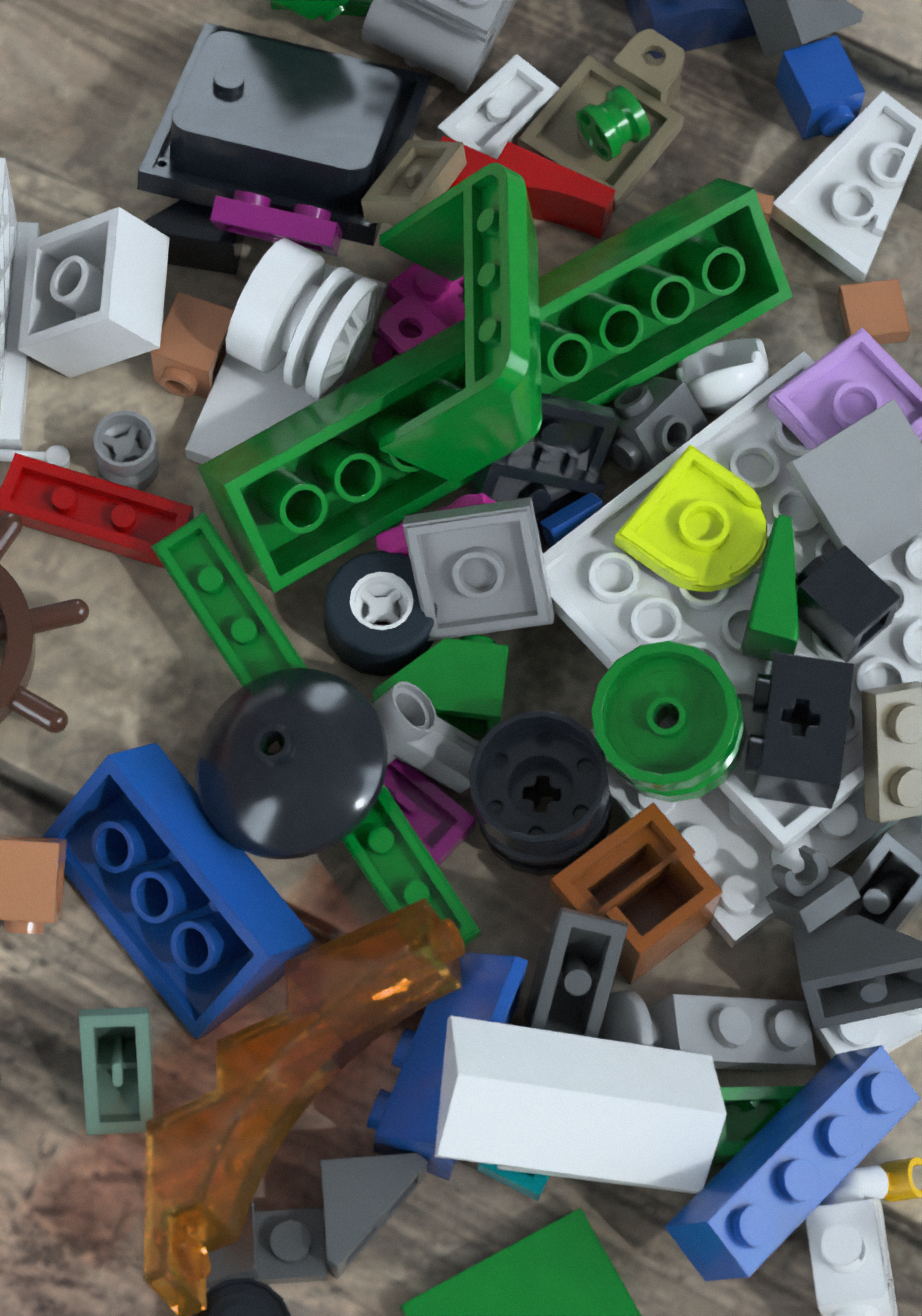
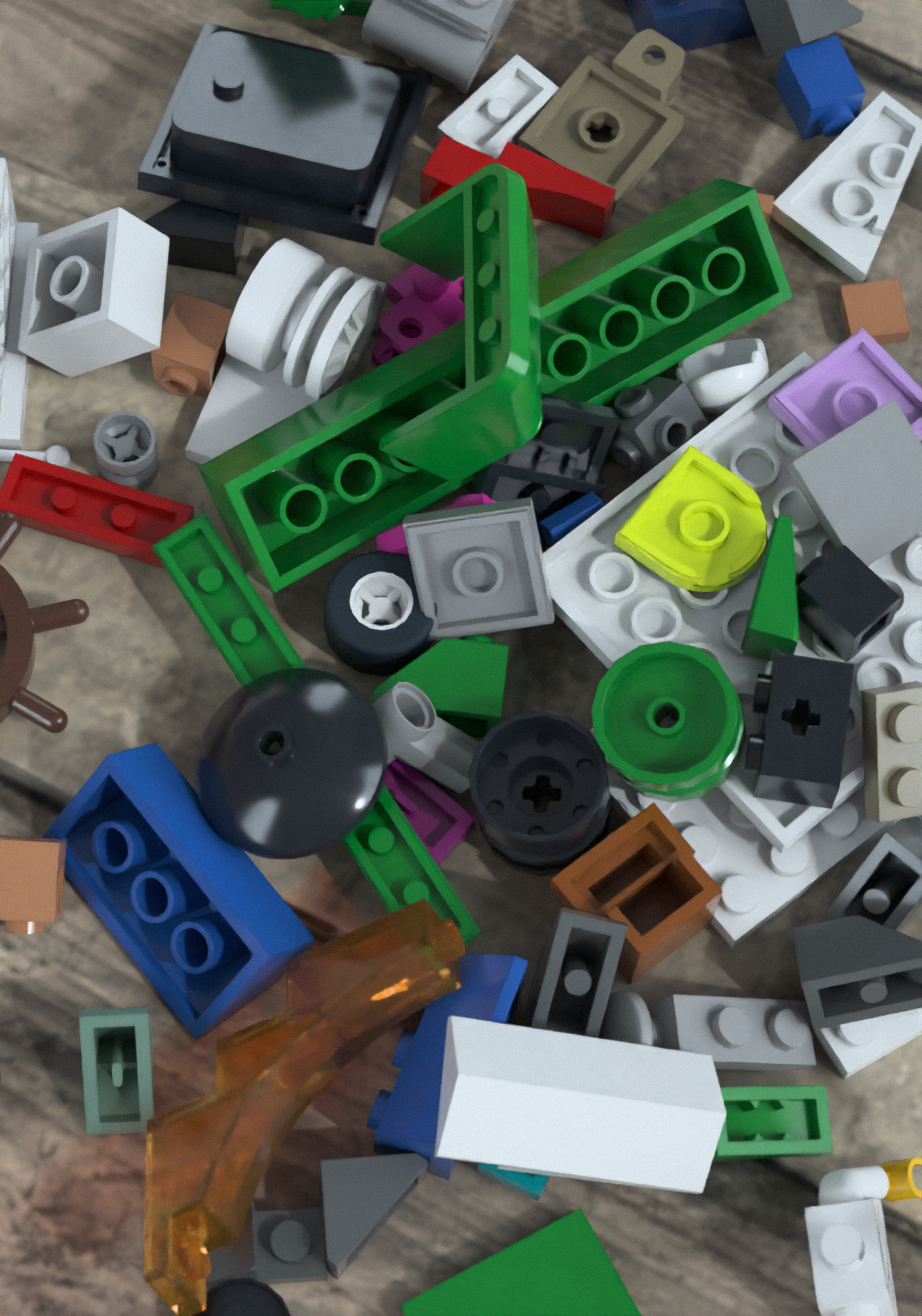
magenta plate [210,190,343,256] -> none
dark tan plate [361,140,467,226] -> none
green wheel [576,85,650,162] -> none
brick [665,1045,921,1281] -> none
dark grey tile [766,845,860,933] -> none

